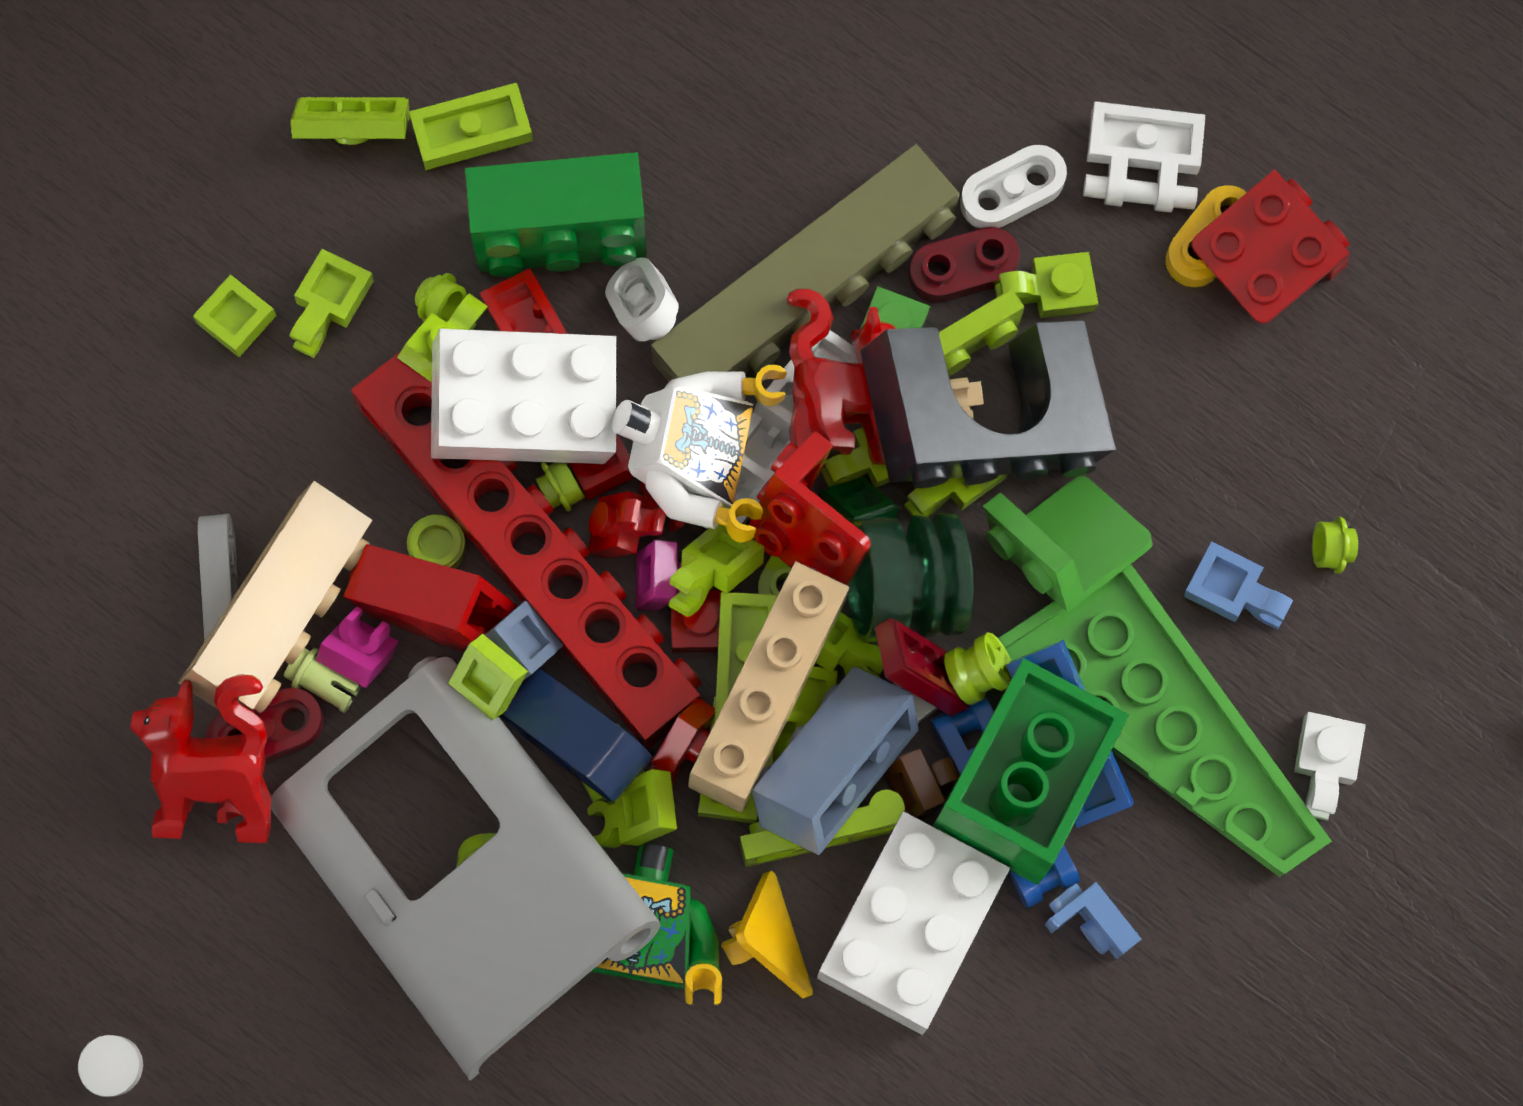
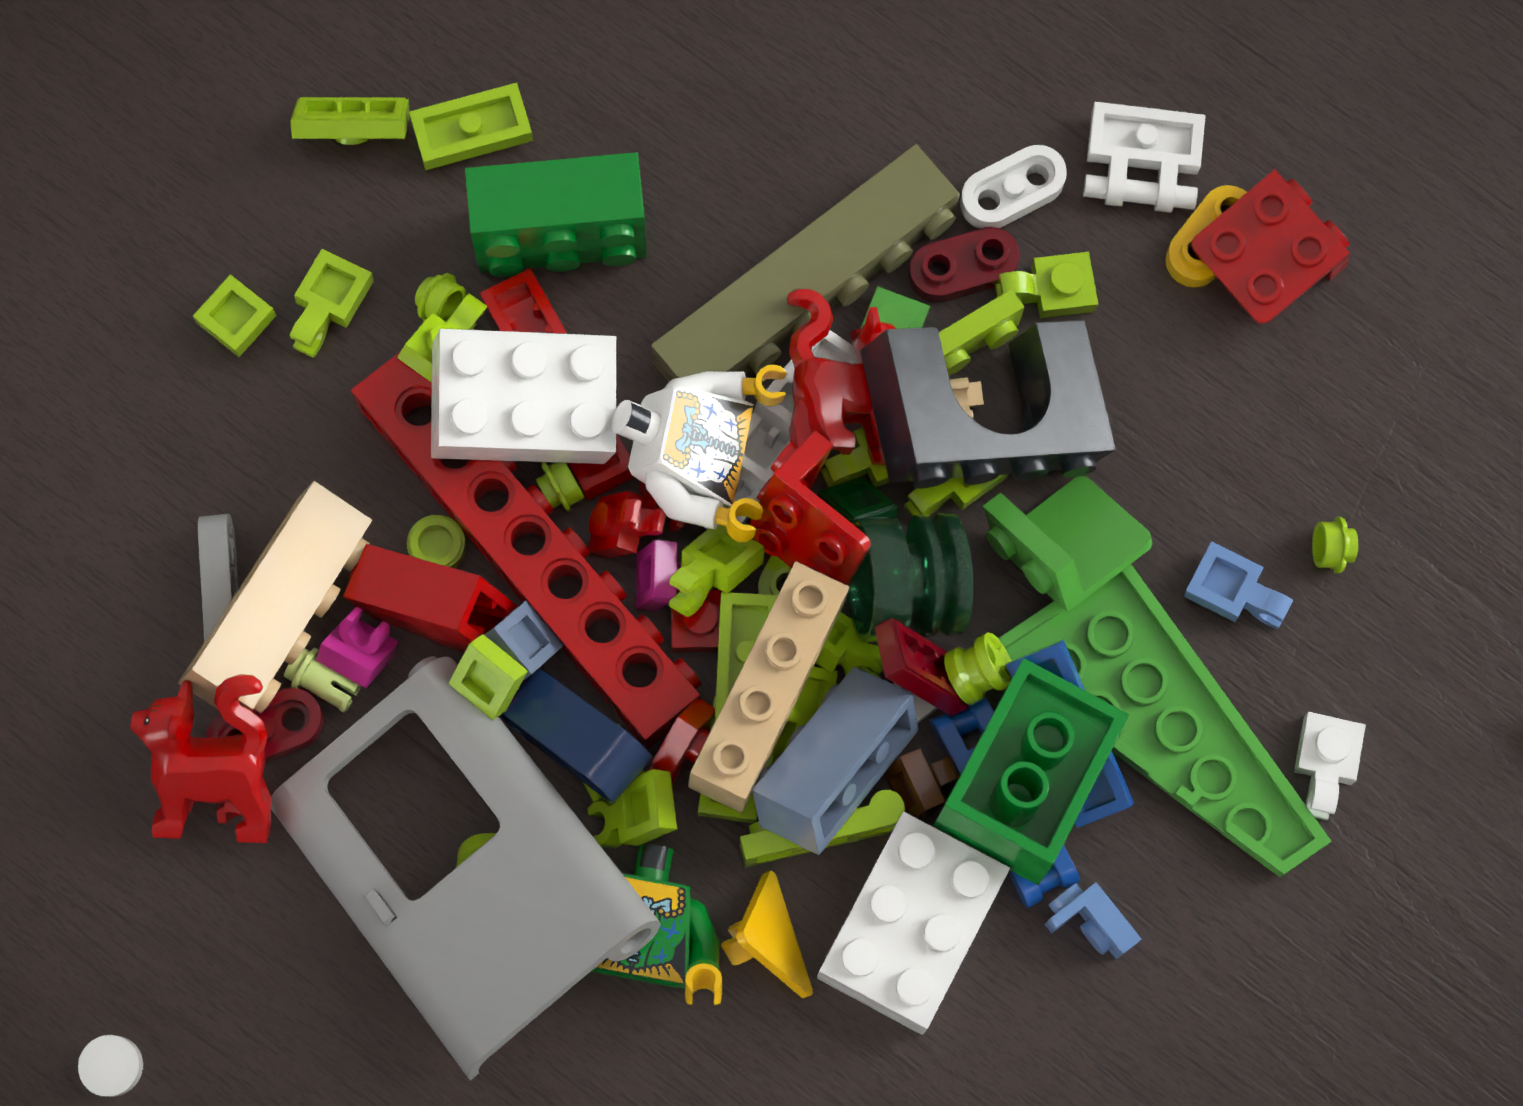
white plate [605,258,678,342] -> none

